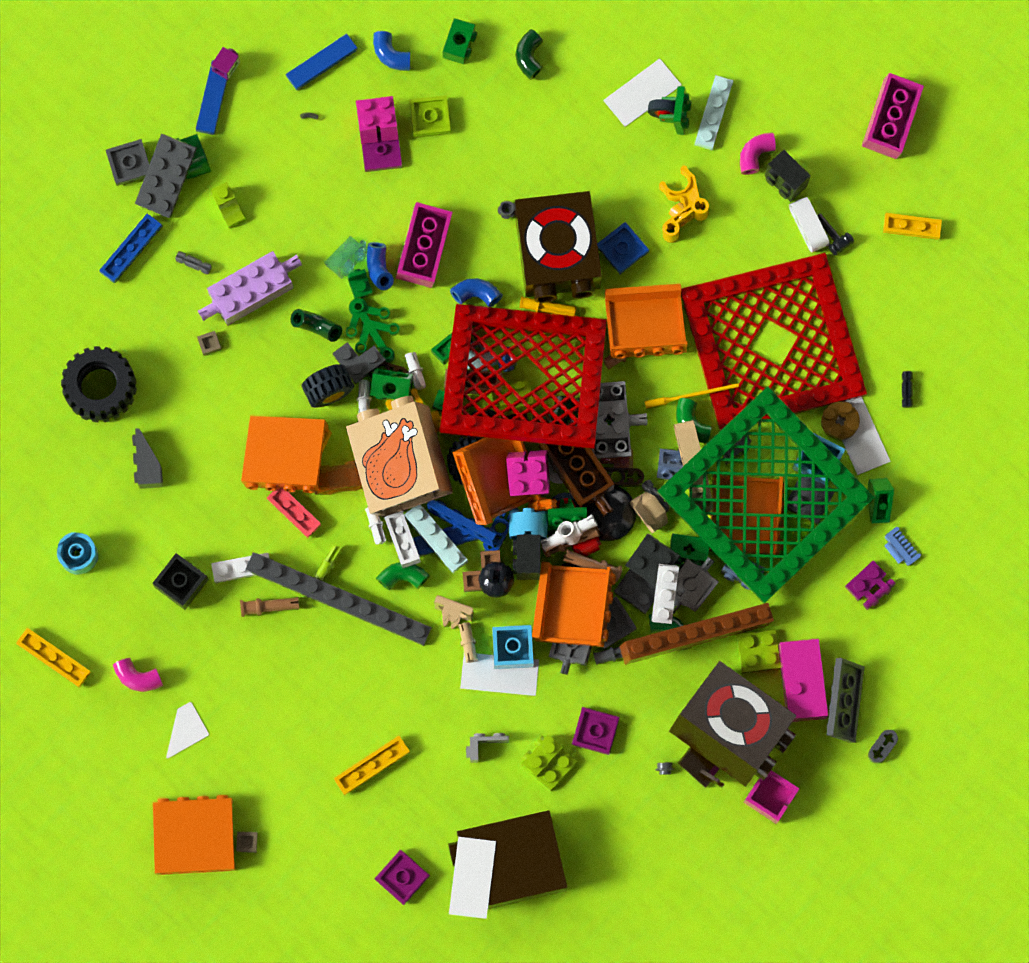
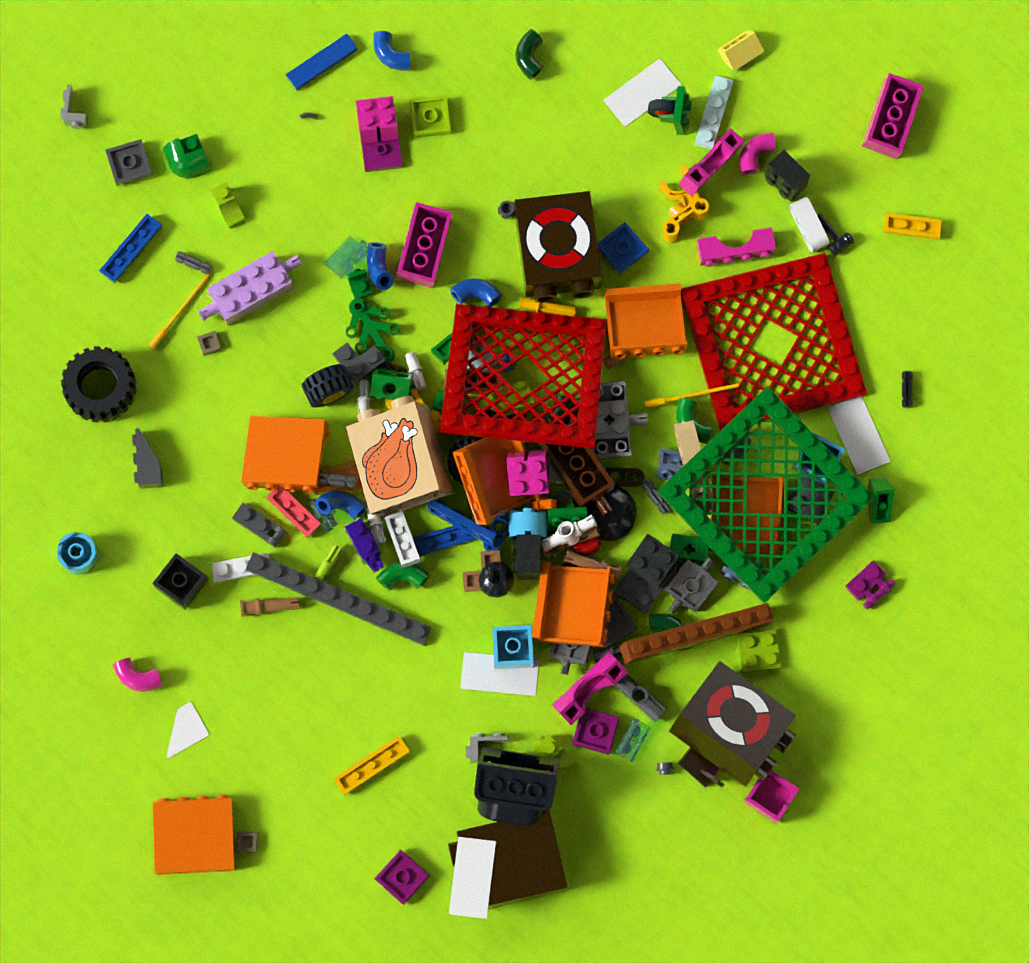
yellow plate [16,628,91,688] -> none
dark grey plate [135,134,197,218] -> none
blue tile [196,60,227,135] -> none
magenta brick [211,47,240,80] -> none
dark green cylinder [290,309,342,342] -> none
light aqua plate [404,505,468,573] -> none
tan piece [434,595,473,629] -> none
green brick [442,18,478,64] -> none
tan pin [458,622,478,663] -> none
plate [600,449,633,468] -> none
tan slope [630,492,668,533] -> none
white plate [652,564,679,624] -> none
dark pink brick [778,639,828,722] -> none
pearl gold plate [821,402,860,441] -> none
dark grey plate [827,658,864,743] -> none
dark grey beam [868,730,898,764] -> none
medium blue piece [885,527,921,566] -> none
none -> light grey bracket [60,84,88,129]
none -> yellow piece [148,274,210,350]
none -> dark grey plate [232,503,287,548]
none -> clear light blue plate [310,499,338,532]
none -> blue cylinder [315,490,367,520]
none -> dark grey axle [319,473,357,488]
none -> dark purple hinge [345,518,384,573]
none -> black brick [474,747,560,826]
none -> dark pink arch [552,652,628,725]
none -> dark grey piece [614,674,667,722]
none -> clear light blue plate [616,718,650,762]
none -> dark pink arch [678,128,745,197]
none -> dark pink arch [696,227,776,267]
none -> light yellow brick [717,30,764,71]

